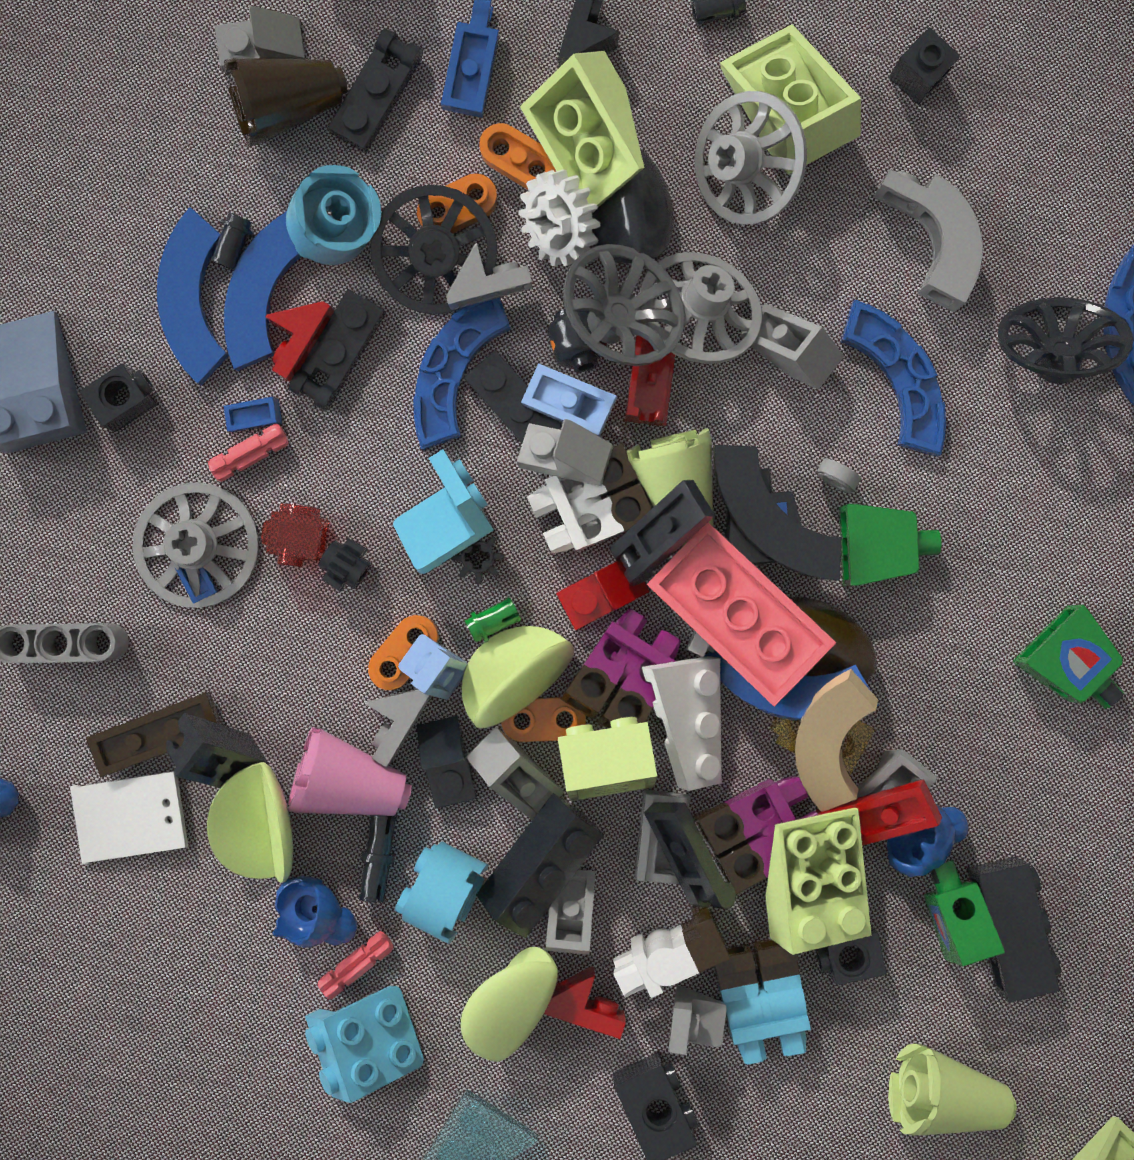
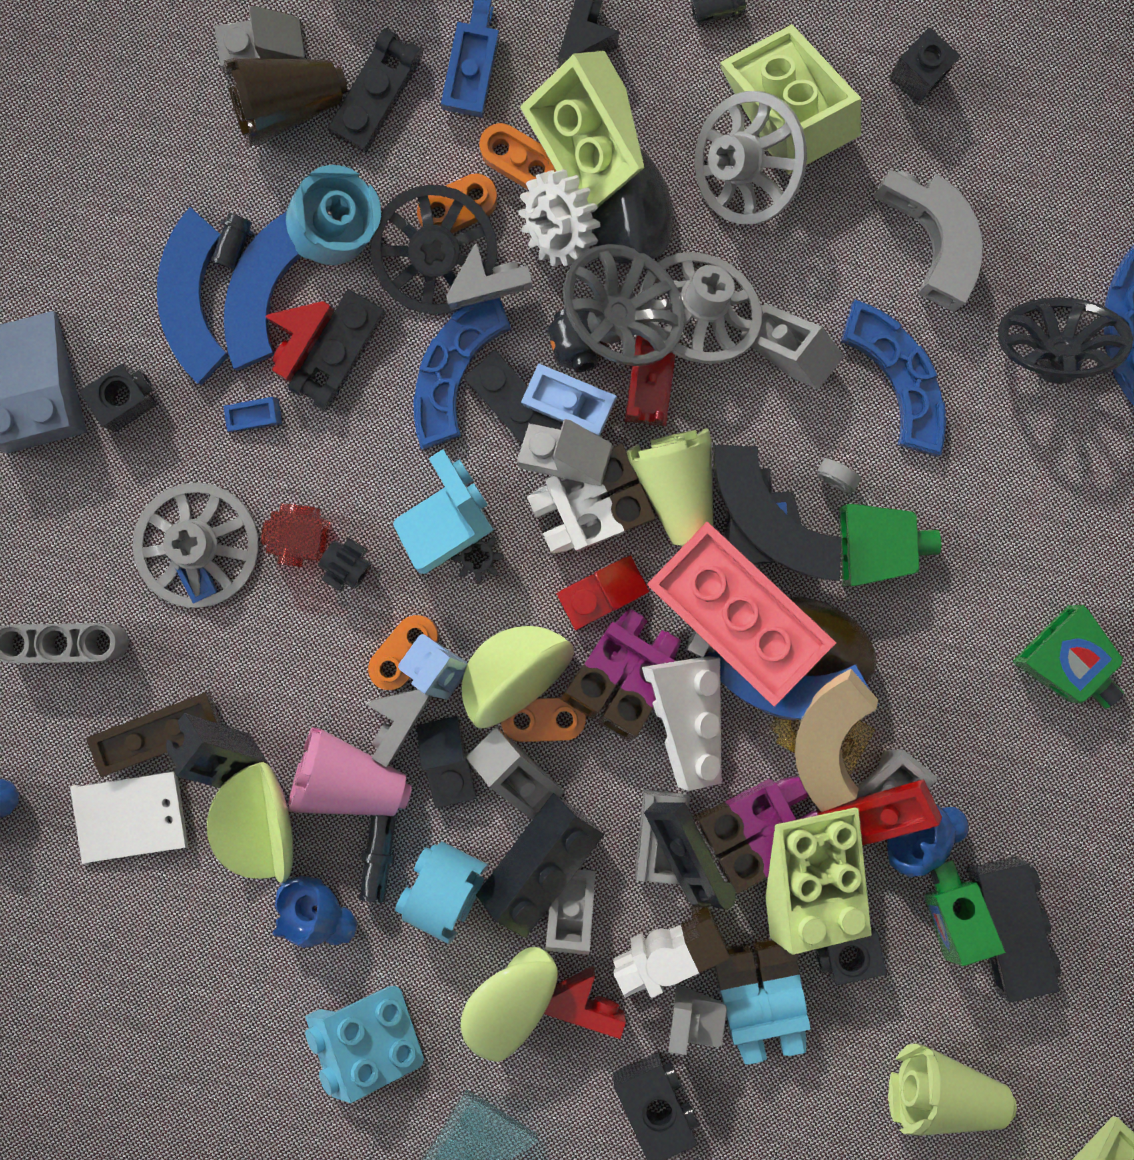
coral axle [208,424,289,482] -> none
coral axle [317,931,394,1000] -> none
green pin [464,597,521,643] -> none
yellowish green slope [558,717,657,801] -> none
black plate [610,480,715,586] -> none

